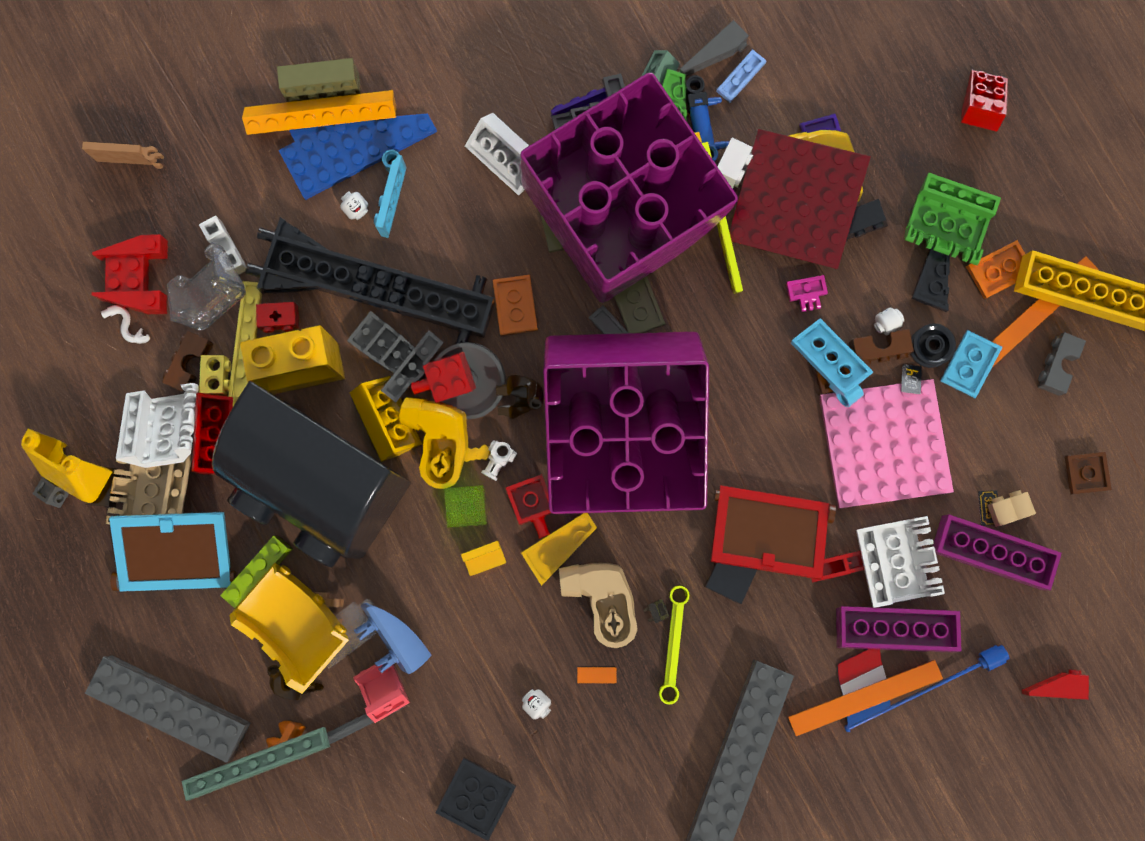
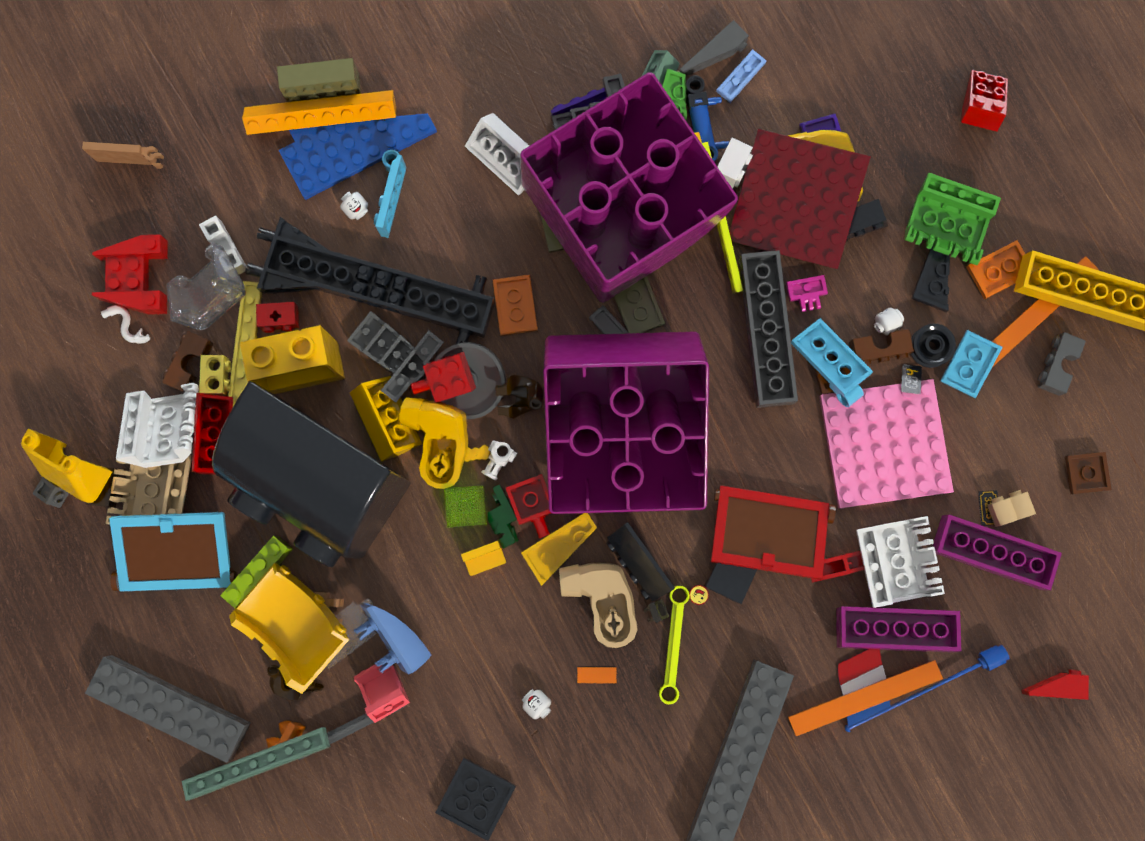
none -> dark green plate [487,484,519,549]
none -> black slope [606,522,675,602]
none -> light yellow tile [689,585,709,605]
none -> dark grey brick [739,250,798,408]

